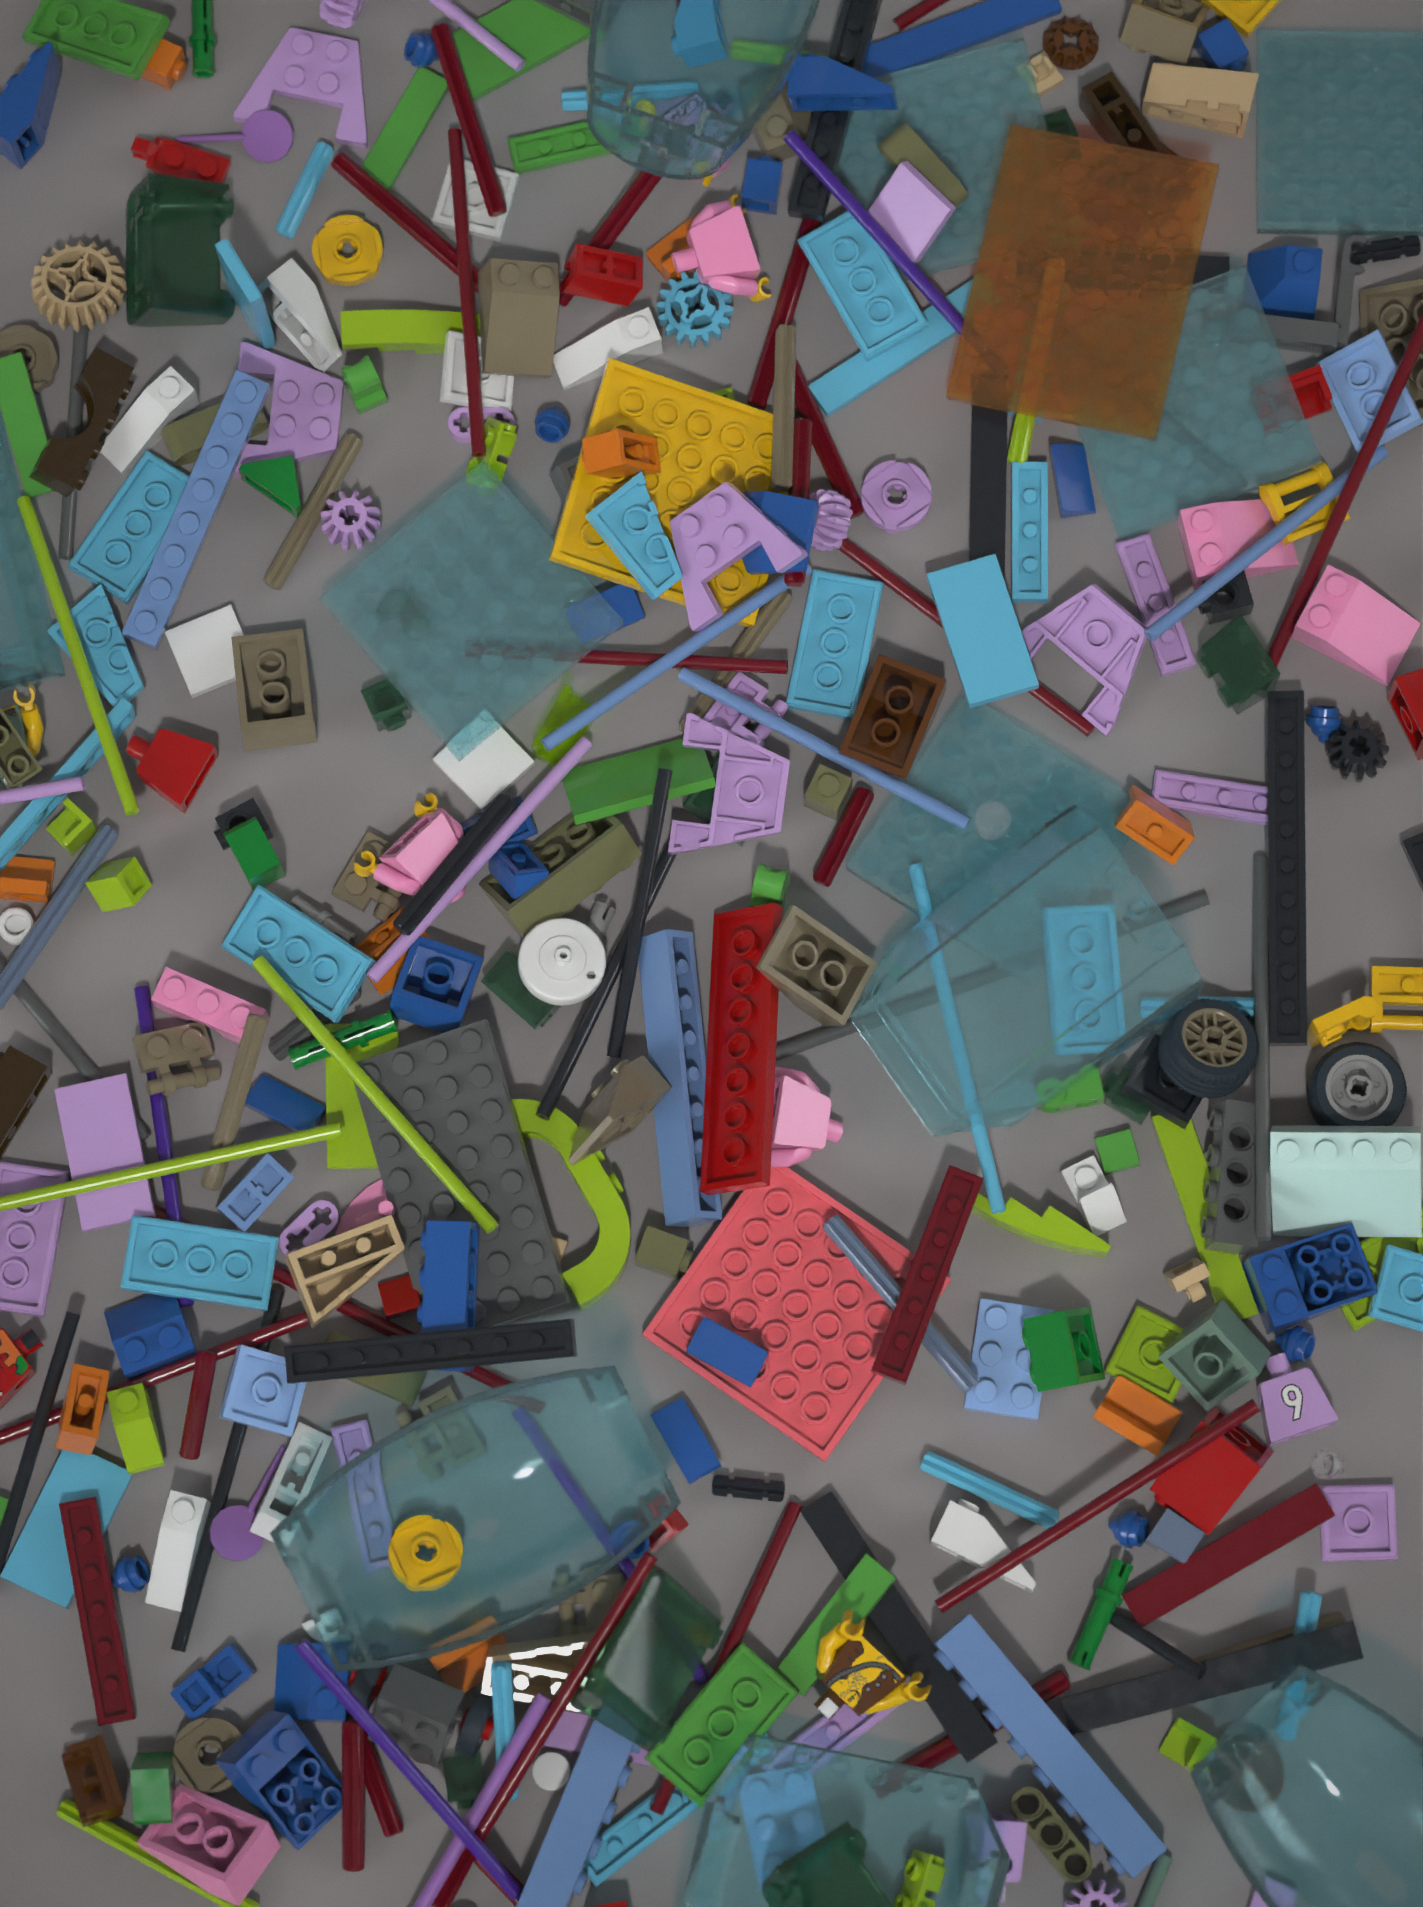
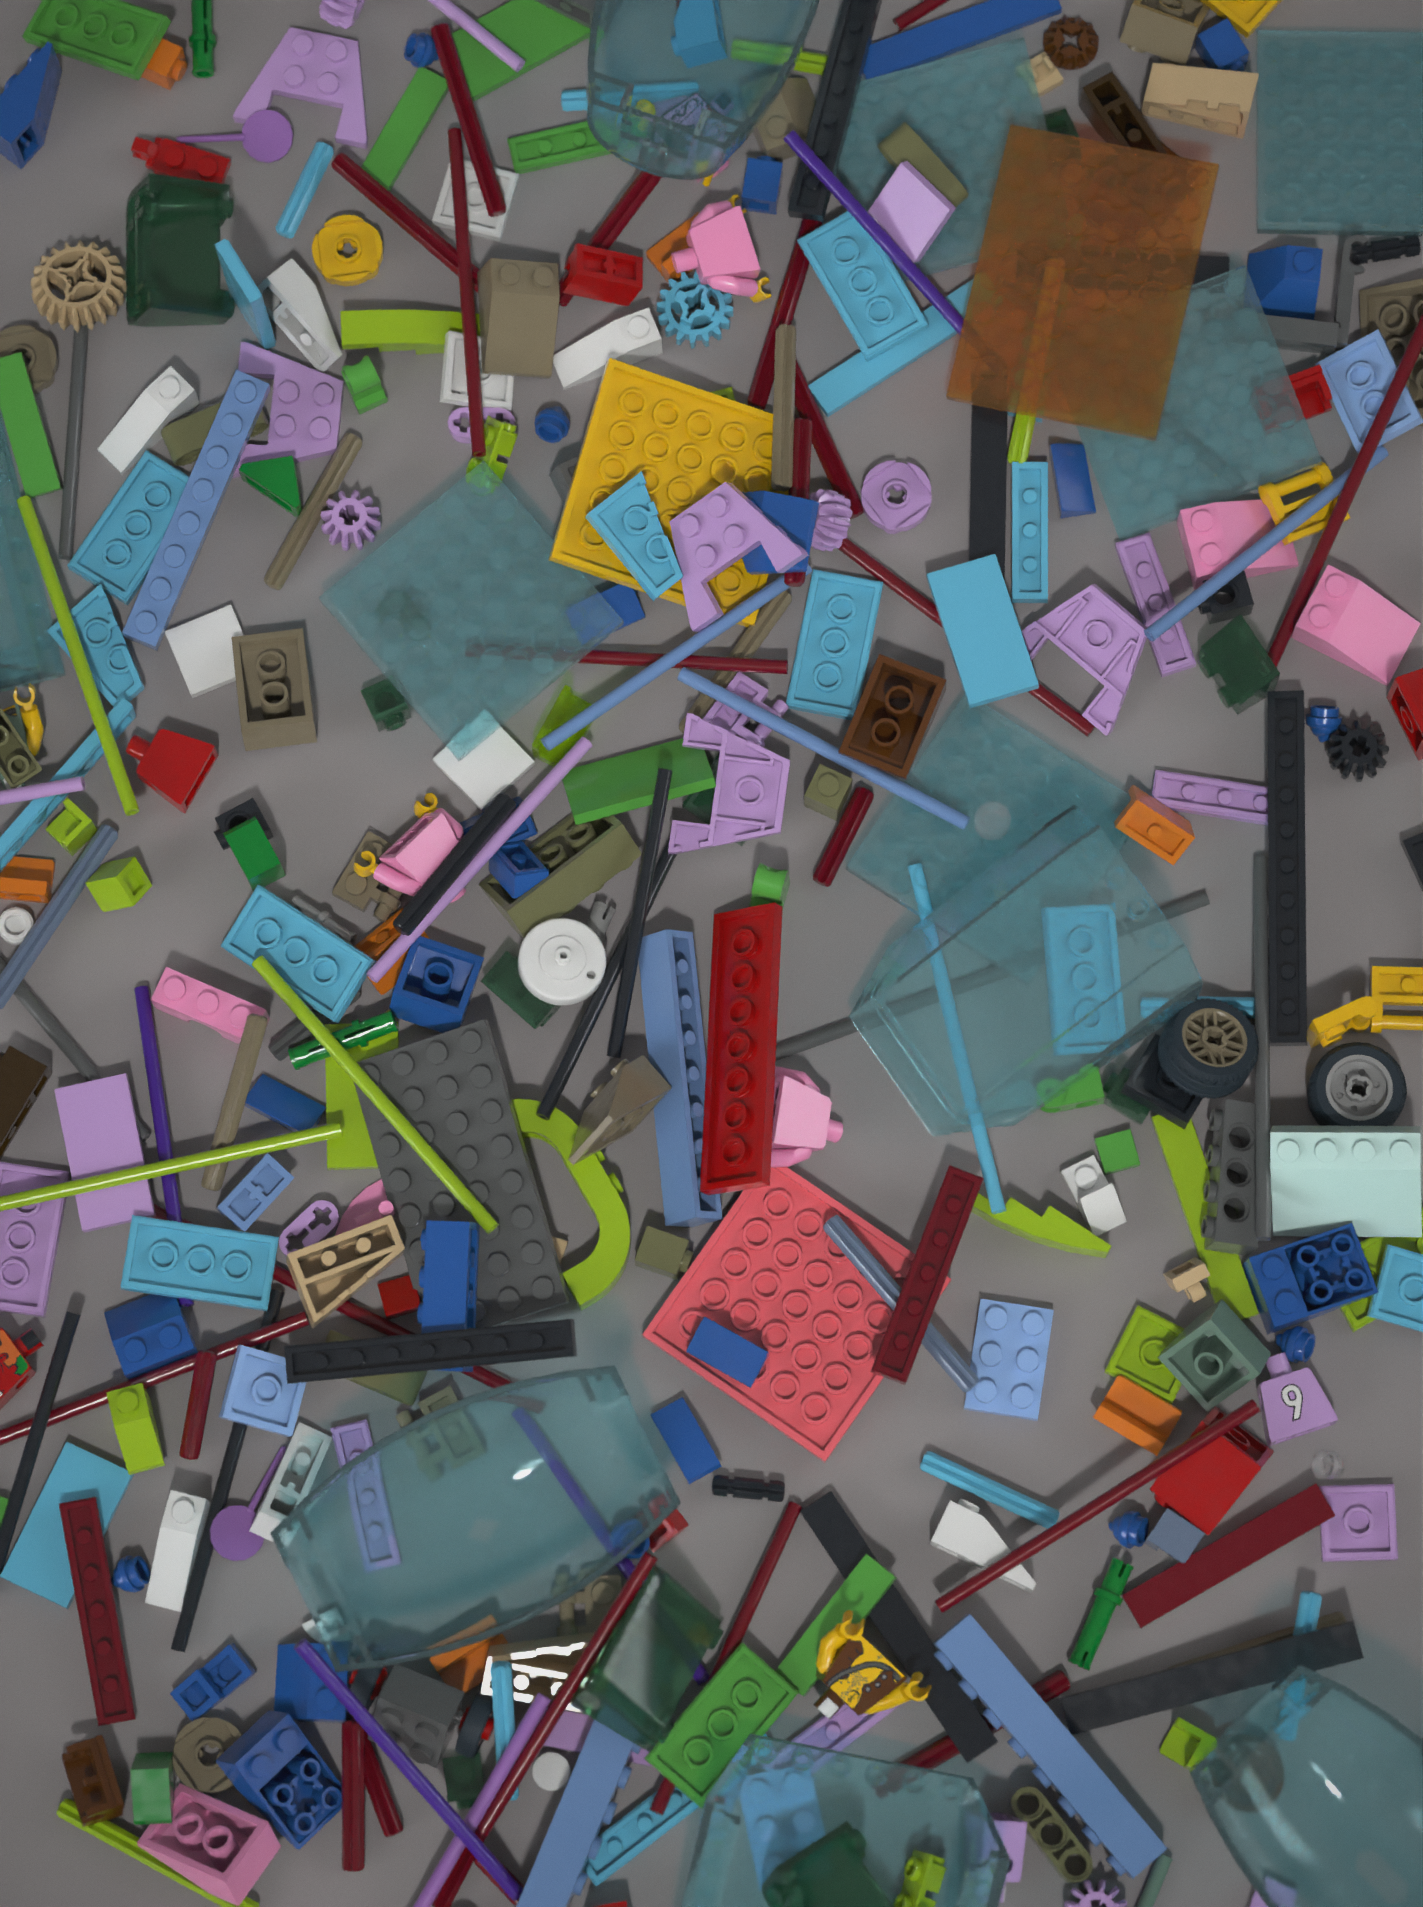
dark brown arch [29,347,134,497] -> none
orange slope [54,1363,110,1456] -> none
dark tan plate [132,1022,220,1096] -> none
yellow plate [388,1515,463,1592] -> none
orange slope [582,429,661,478] -> none
dark tan slope [756,905,878,1026] -> none
blue slope [787,53,898,111] -> none
green slope [1022,1306,1105,1392] -> none
black bar [1109,1612,1207,1680] -> none

